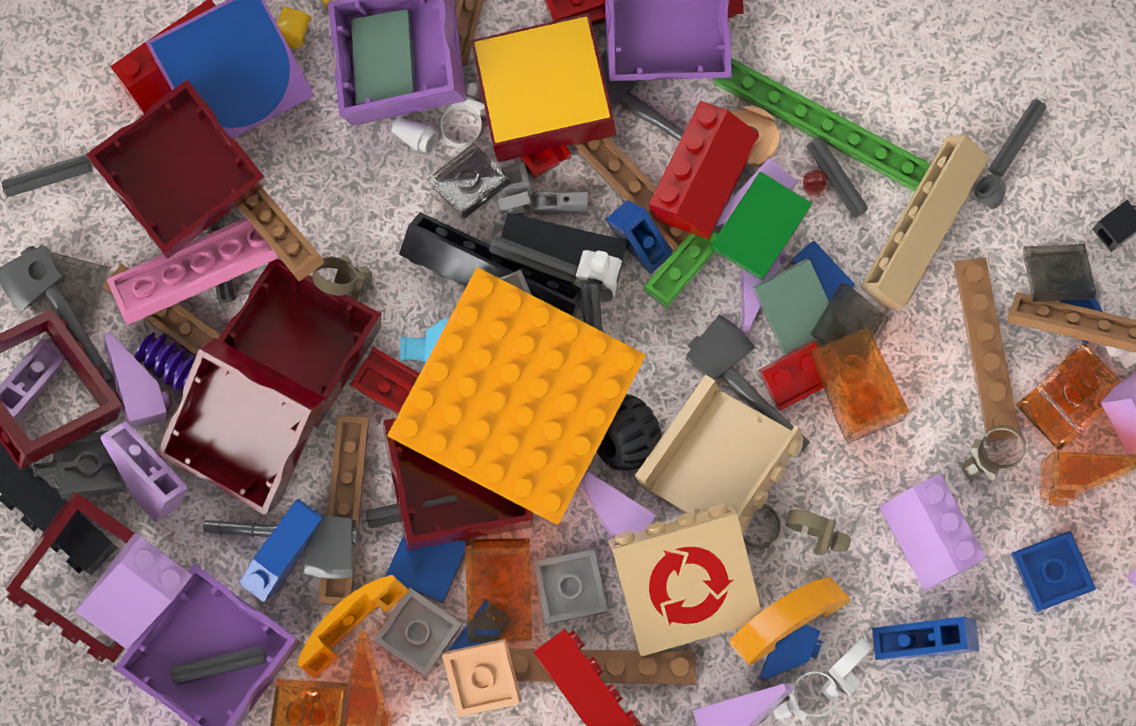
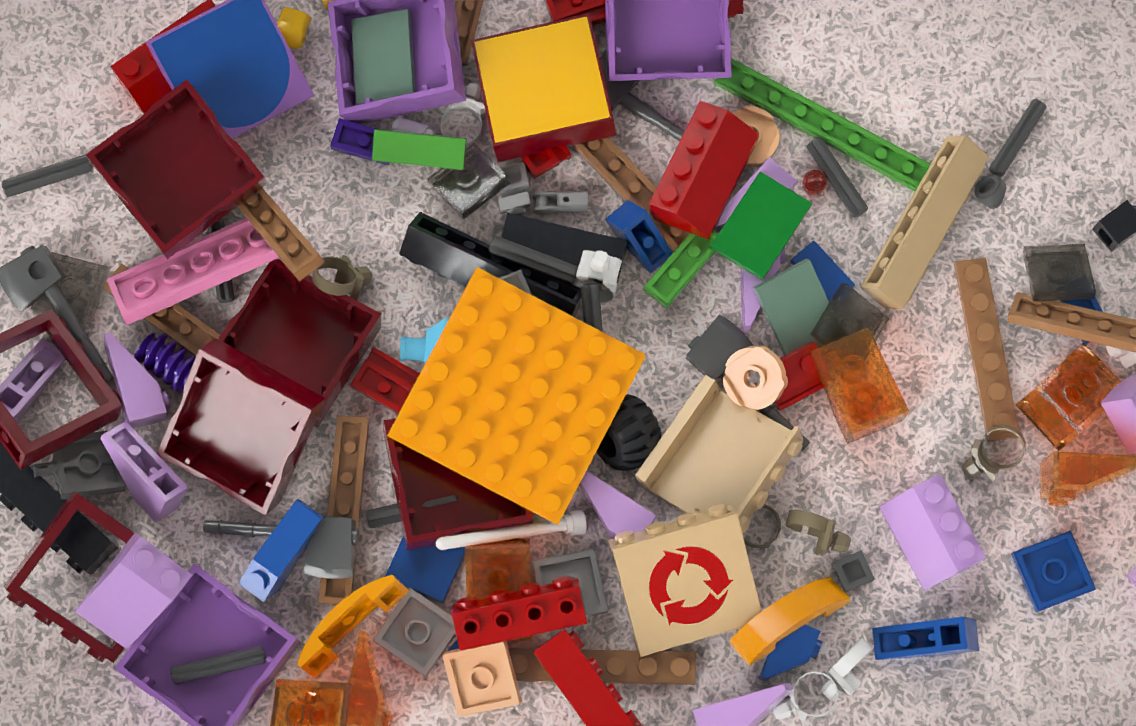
none -> dark purple plate [330,118,390,166]
none -> bright green tile [372,129,467,170]
none -> white piece [436,509,587,550]
none -> red brick [451,576,587,651]
none -> light nougat plate [723,346,788,410]
none -> dark grey plate [831,550,875,593]

